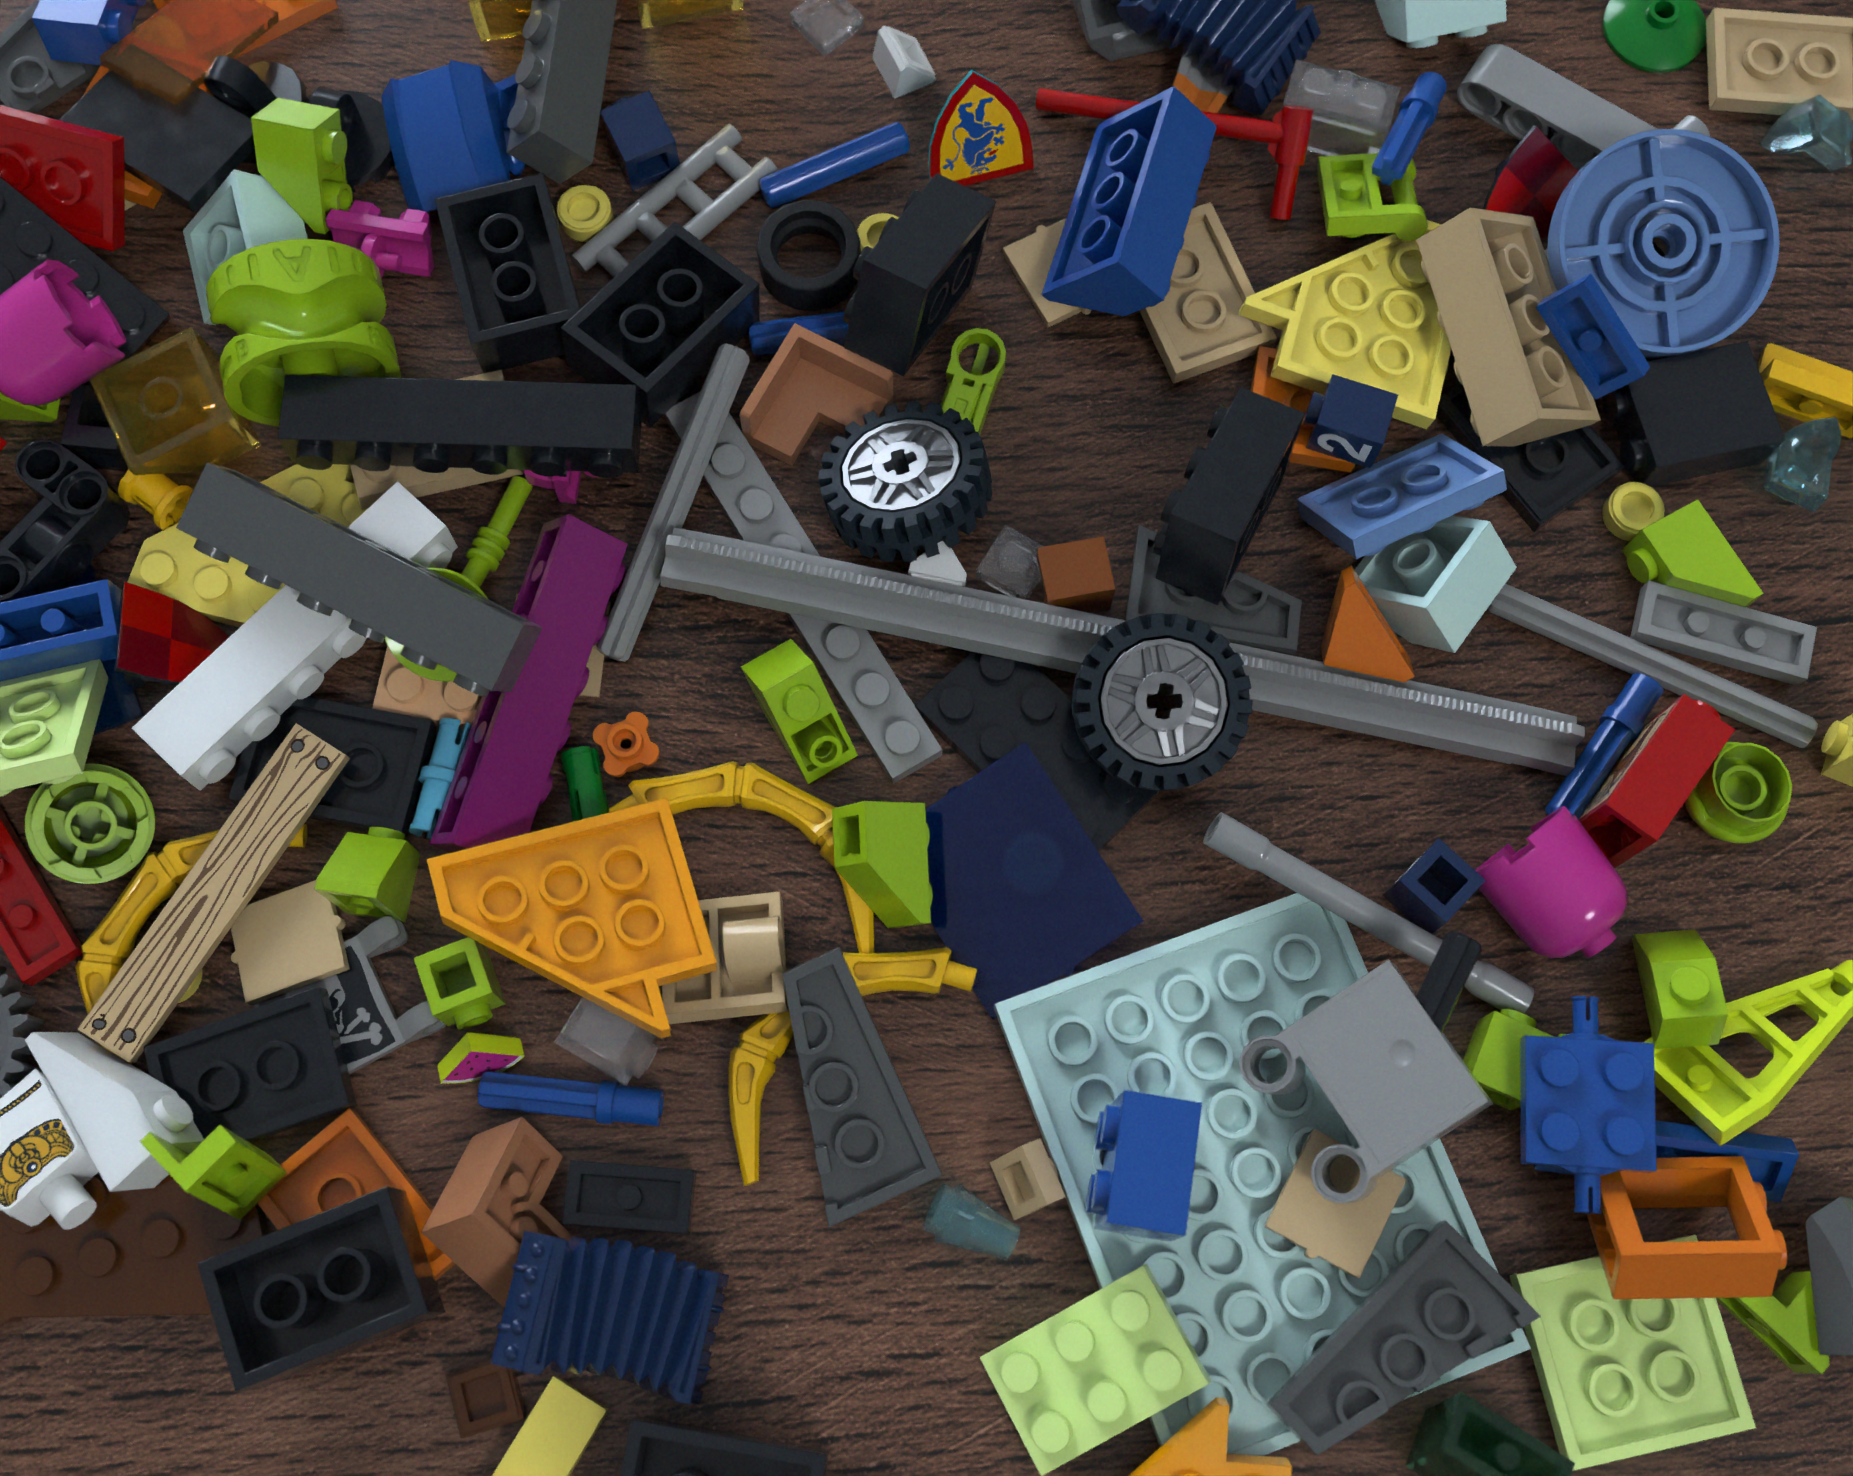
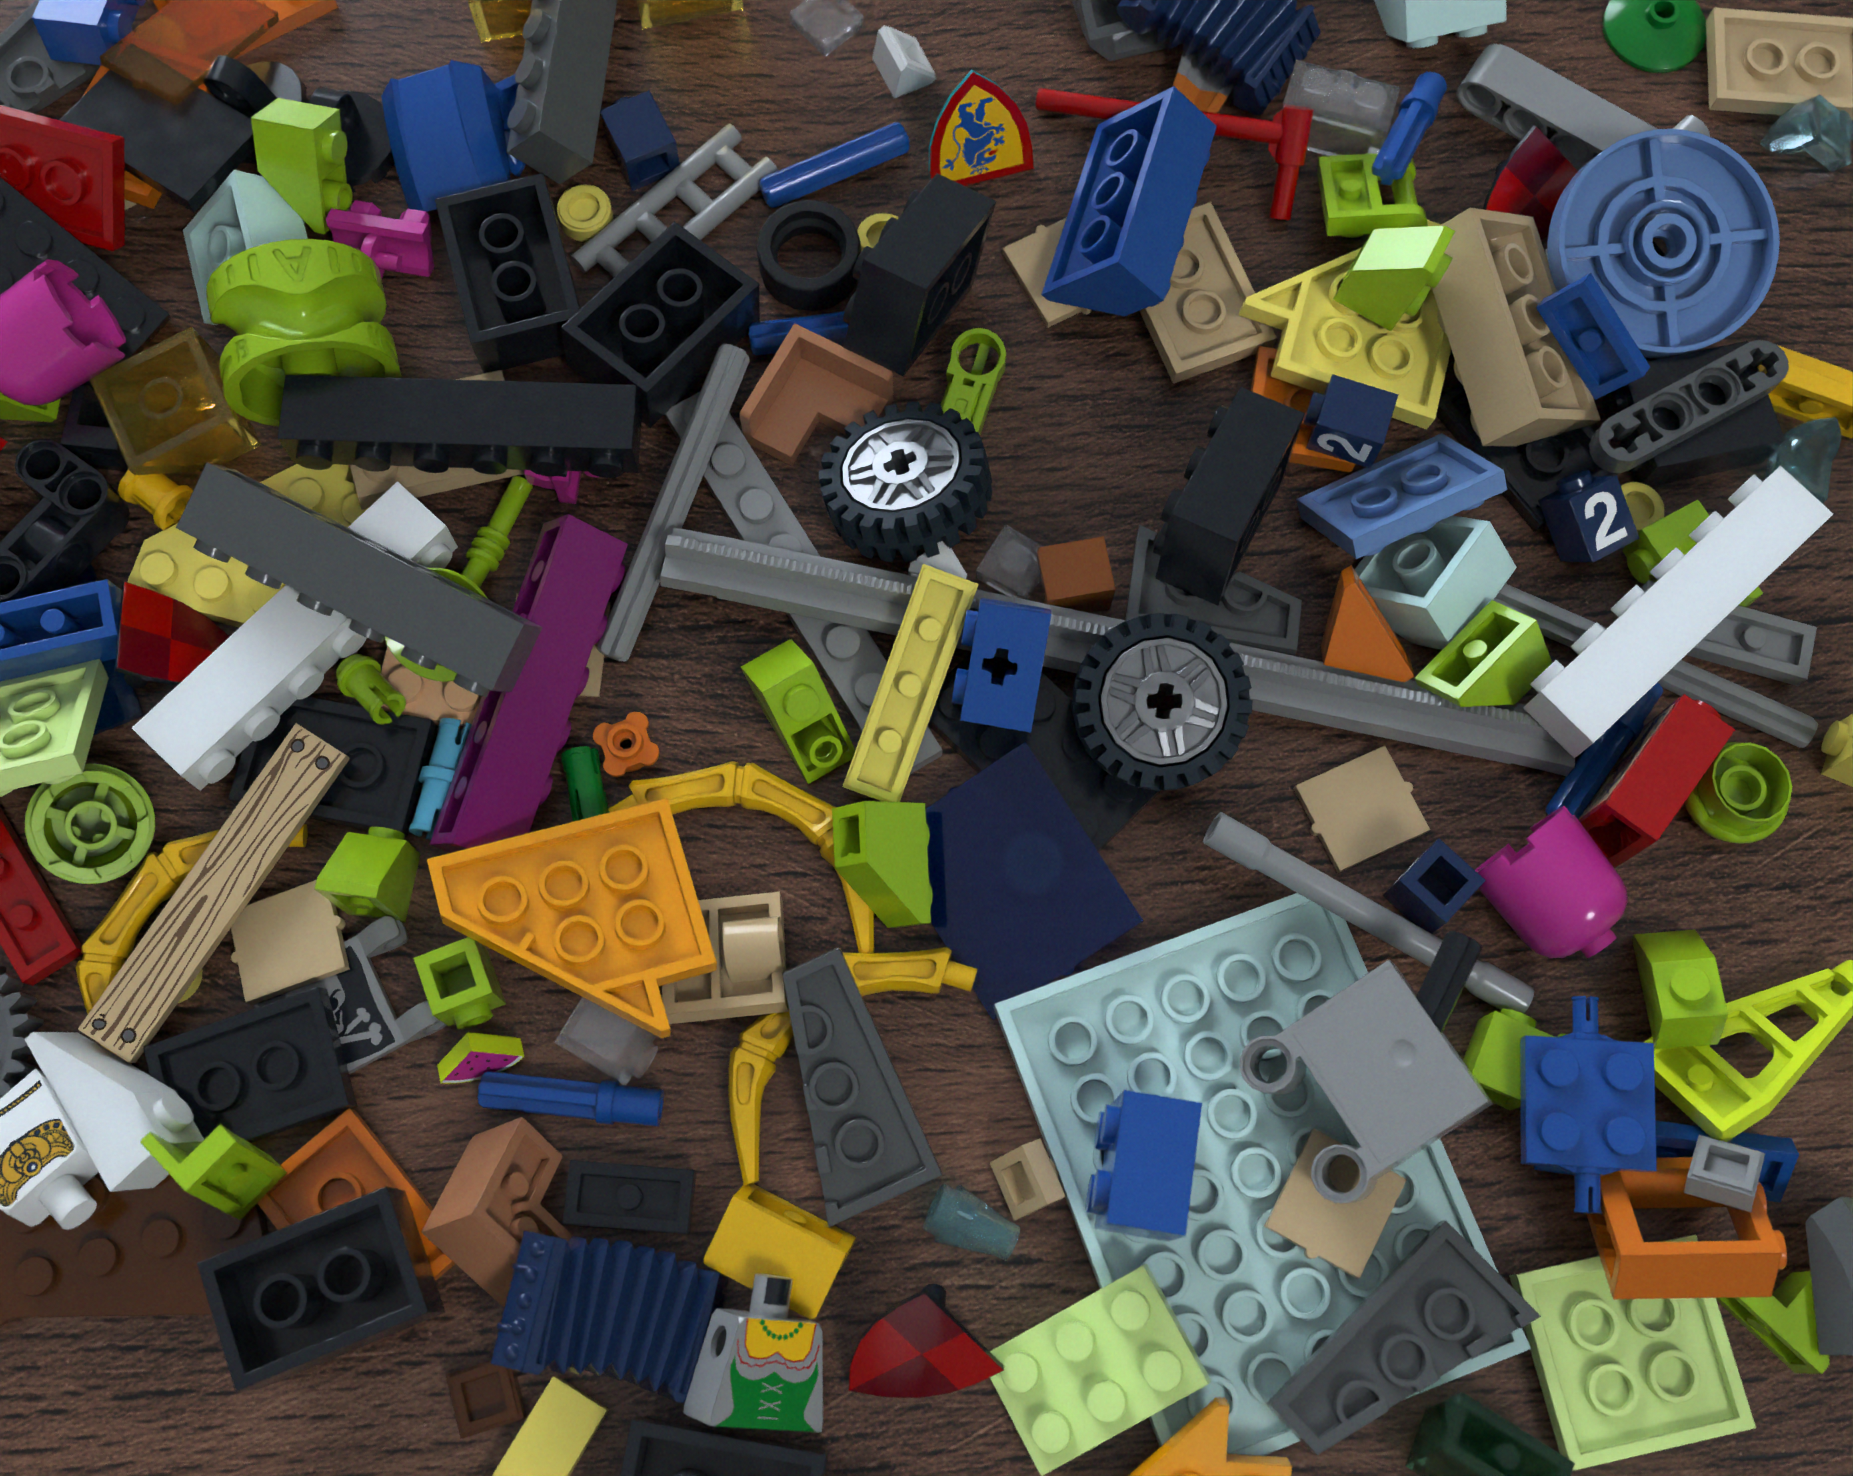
none -> lime pin [336,654,406,725]
none -> torso [683,1273,823,1432]
none -> yellow panel [703,1184,857,1319]
none -> light yellow tile [842,564,979,802]
none -> shield [849,1284,1004,1398]
none -> blue brick [951,598,1052,732]
none -> tan piece [1293,746,1430,873]
none -> lime slope [1333,225,1455,331]
none -> lime slope [1415,600,1552,707]
none -> white brick [1523,465,1833,758]
none -> dark blue brick [1538,470,1640,563]
none -> dark grey beam [1589,340,1789,473]
none -> light grey tile [1684,1135,1765,1212]

